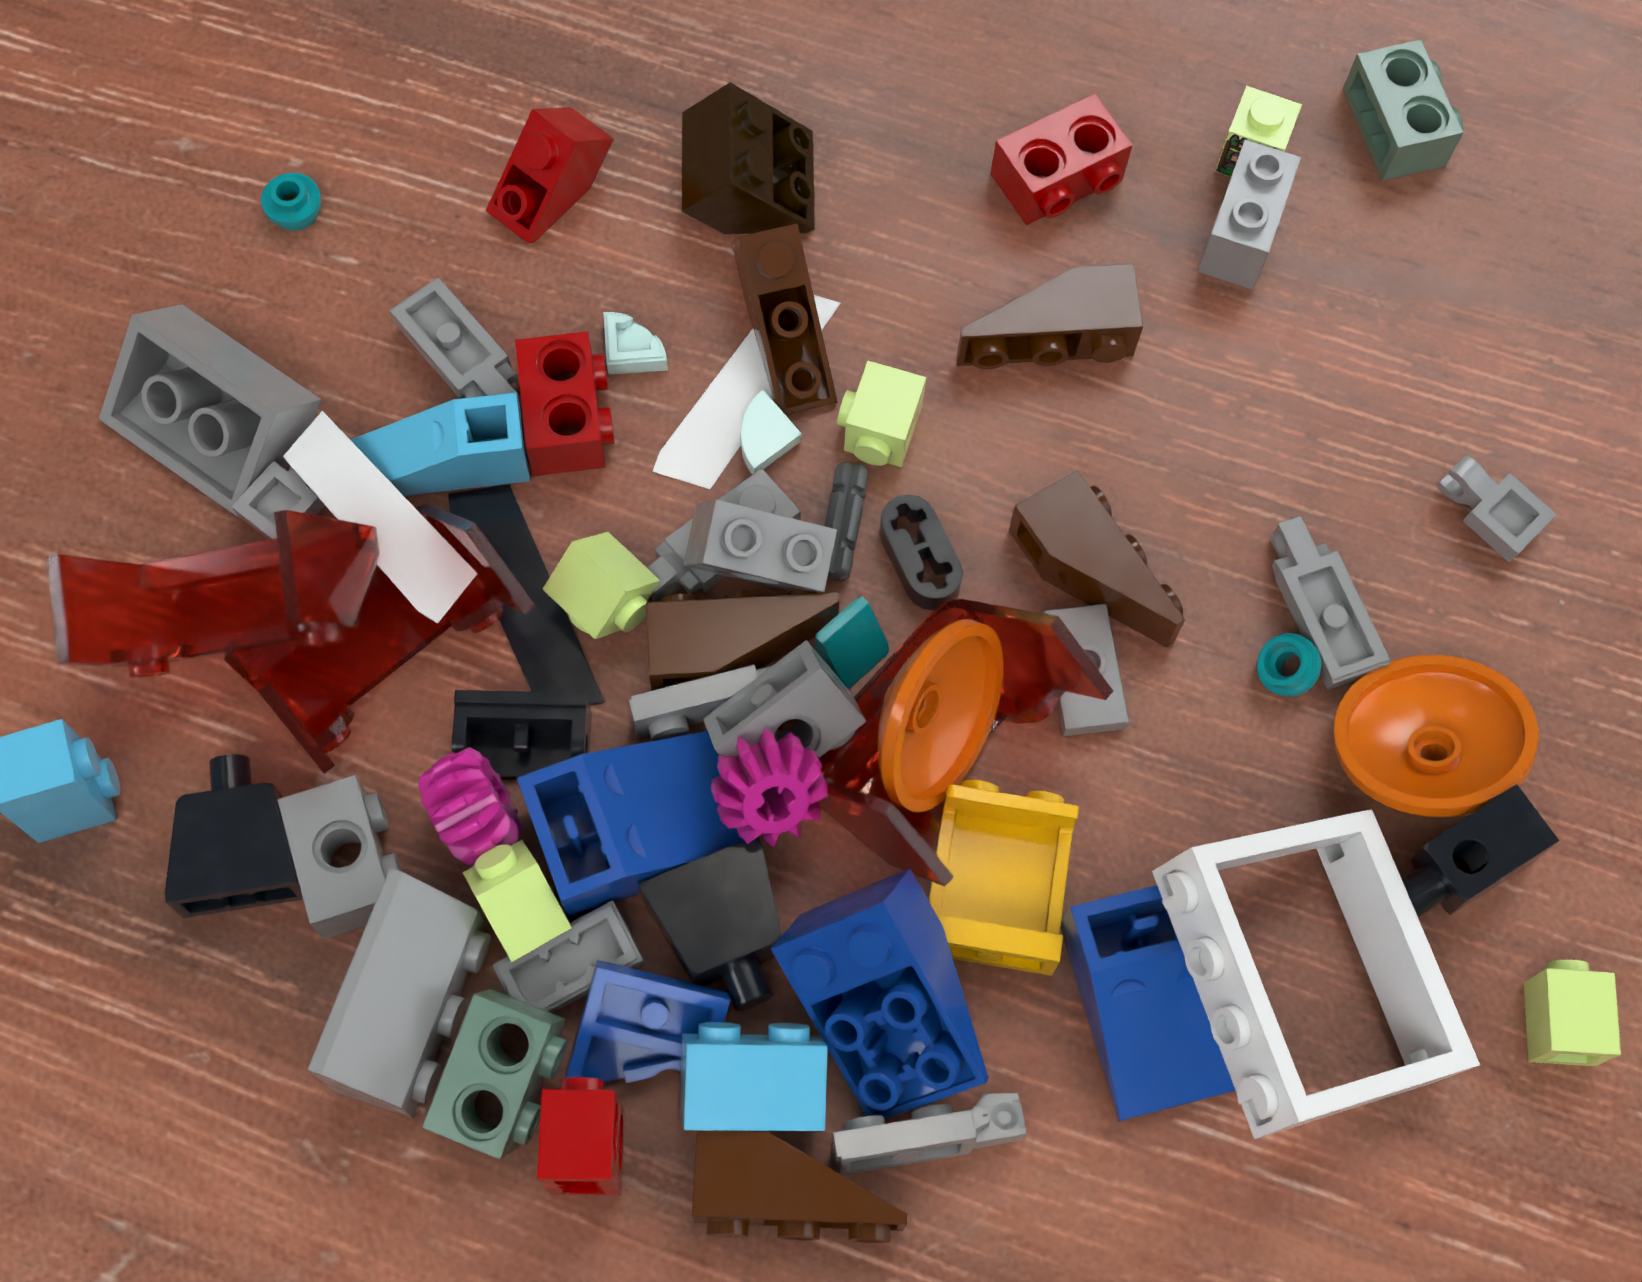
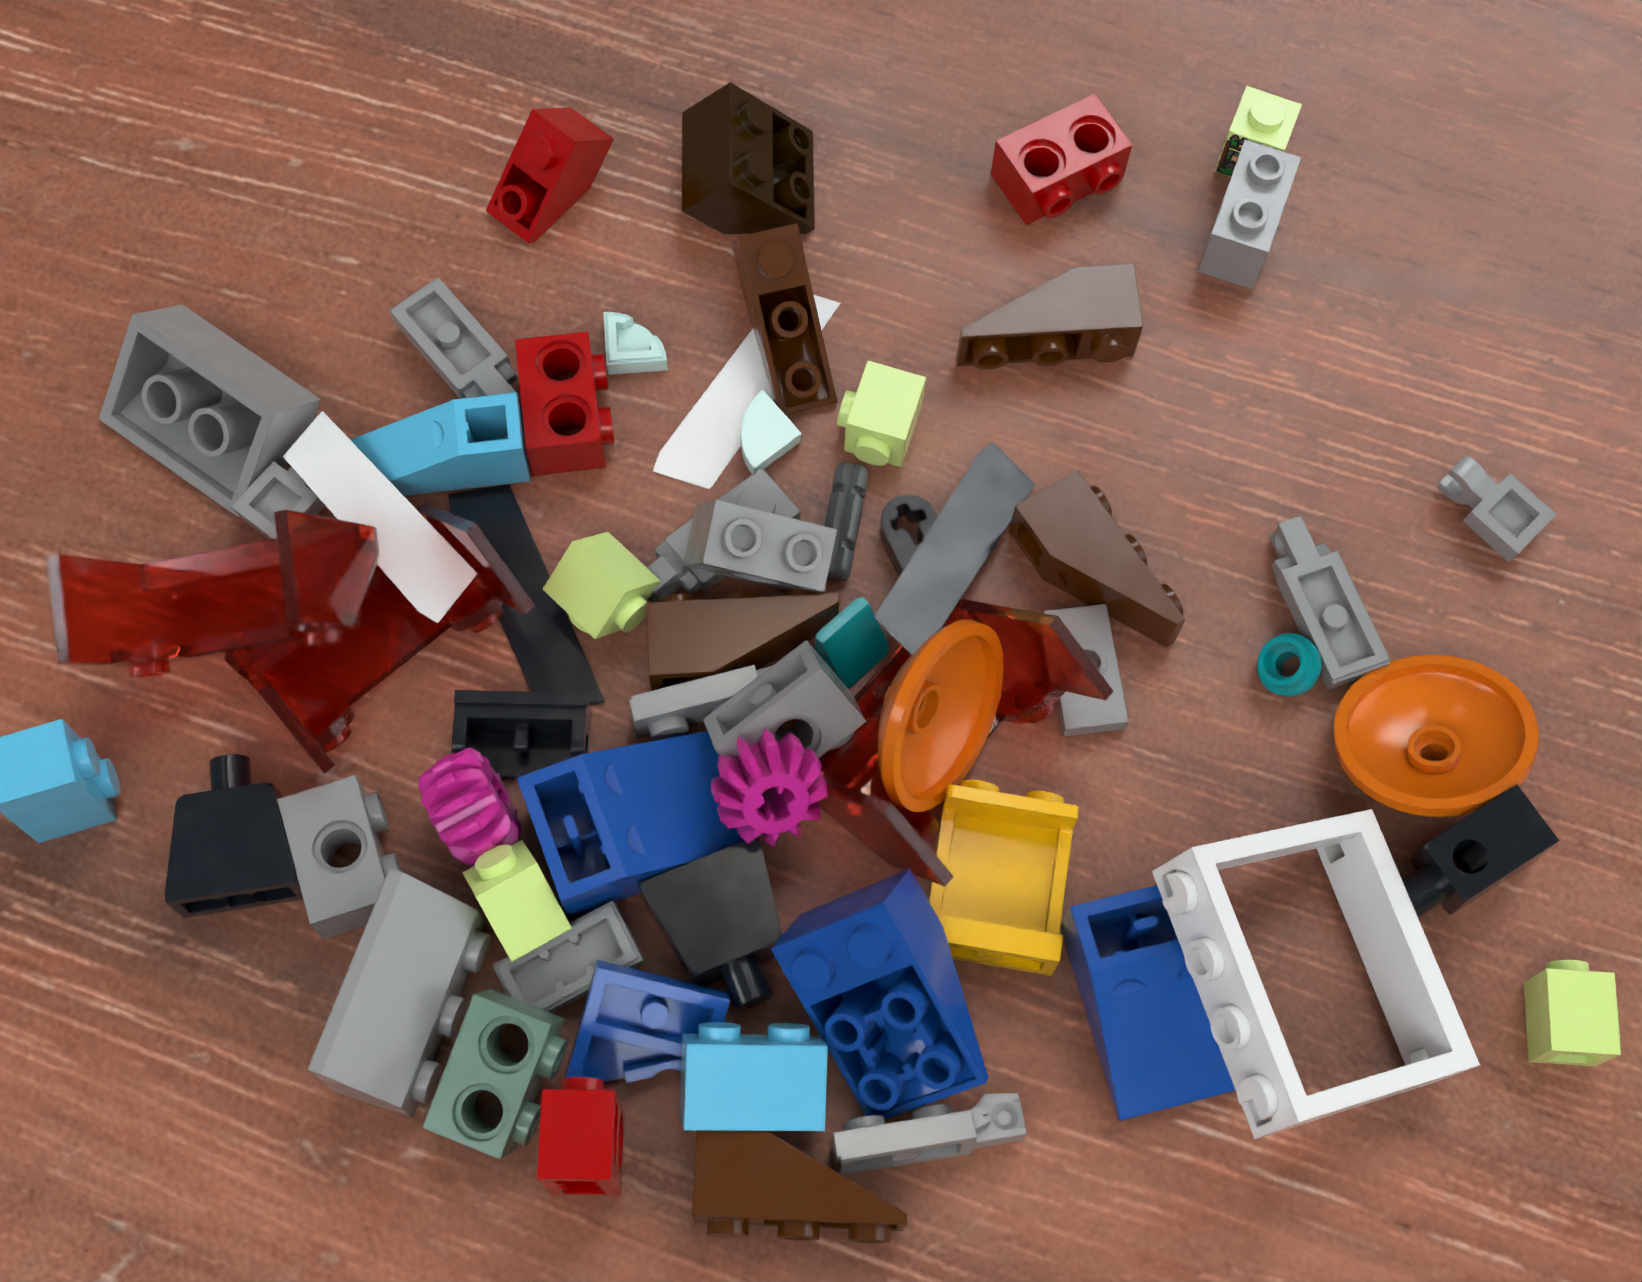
teal plate [261,173,322,231] -> none
sand green brick [1343,40,1463,181] -> none
none -> sticker [874,442,1035,655]

